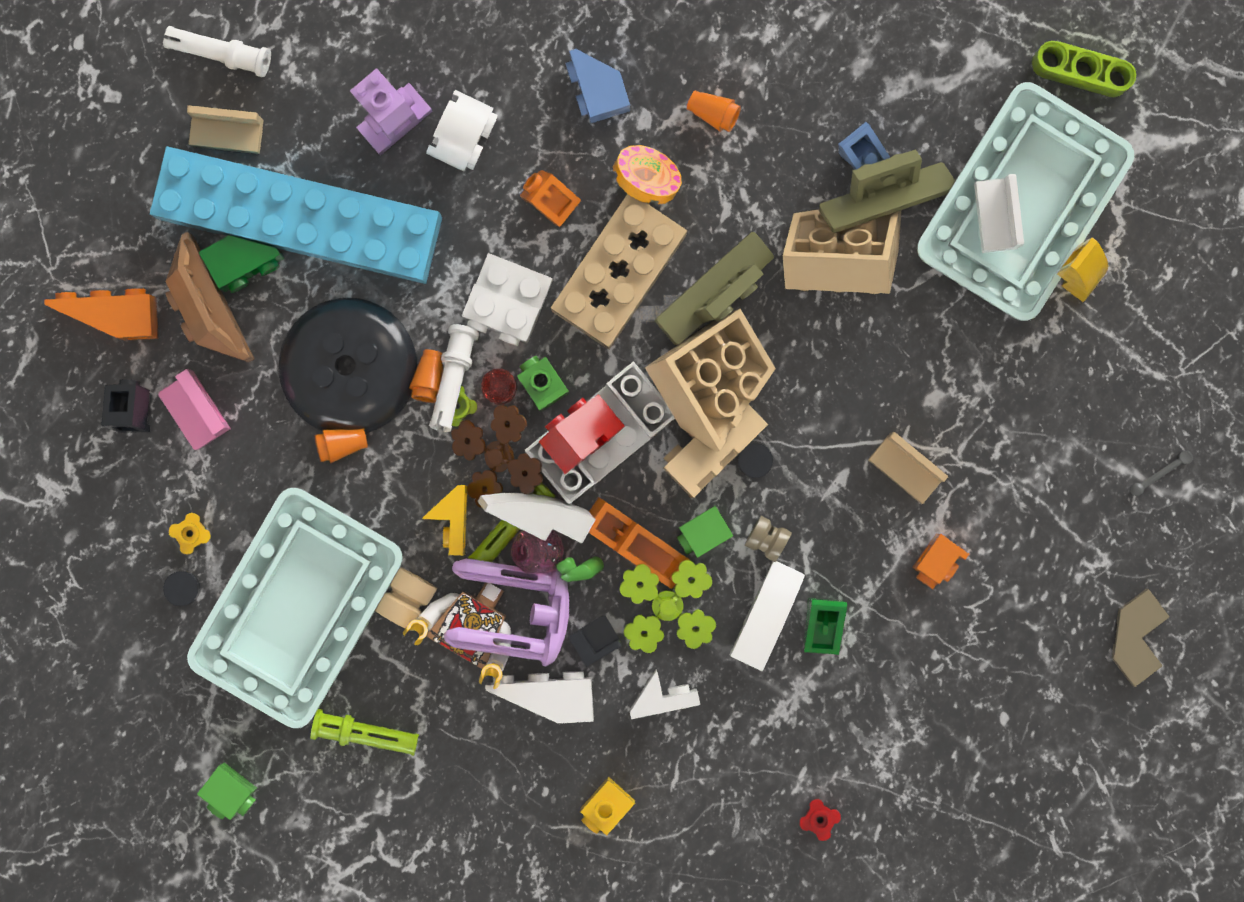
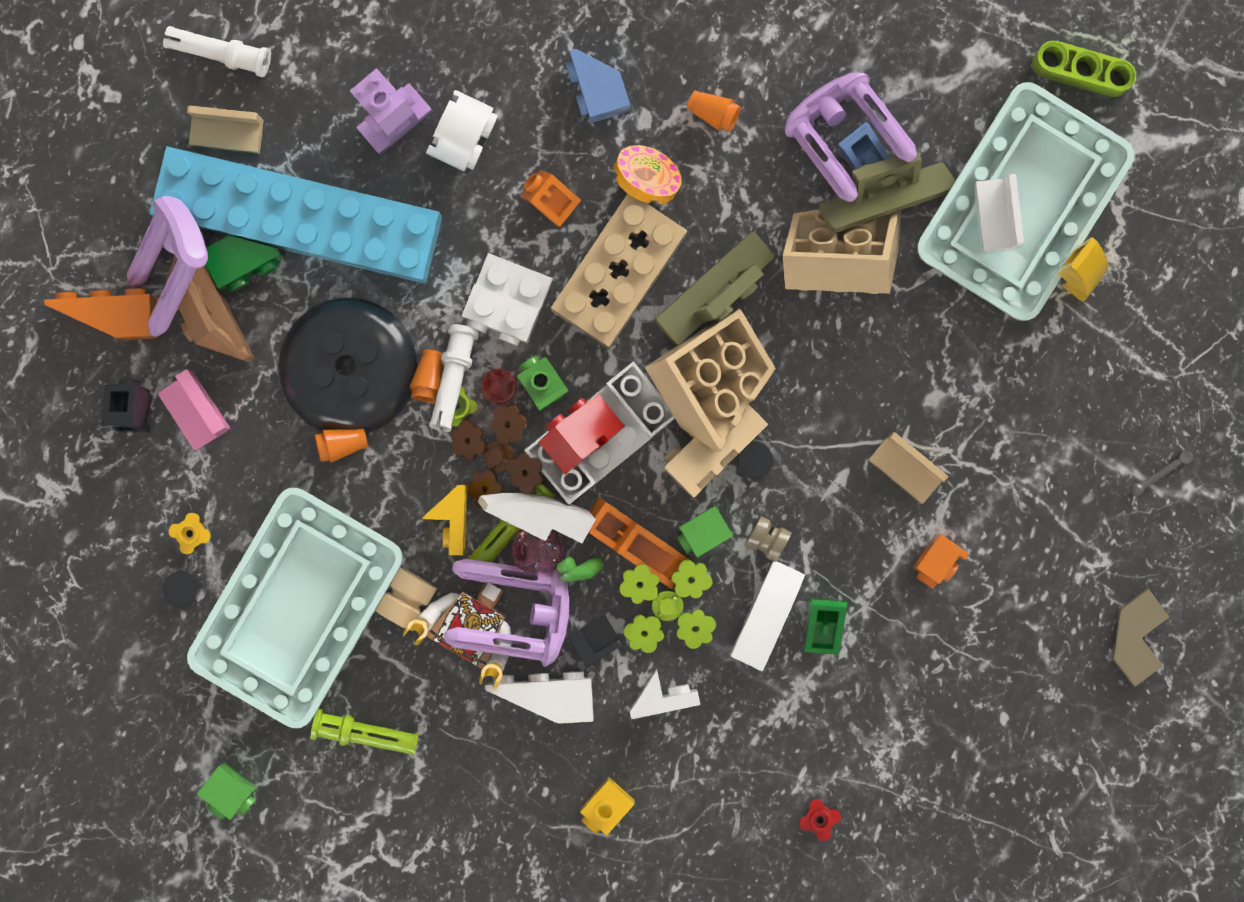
none -> lavender piece [127,196,208,337]
none -> lavender piece [785,72,917,202]

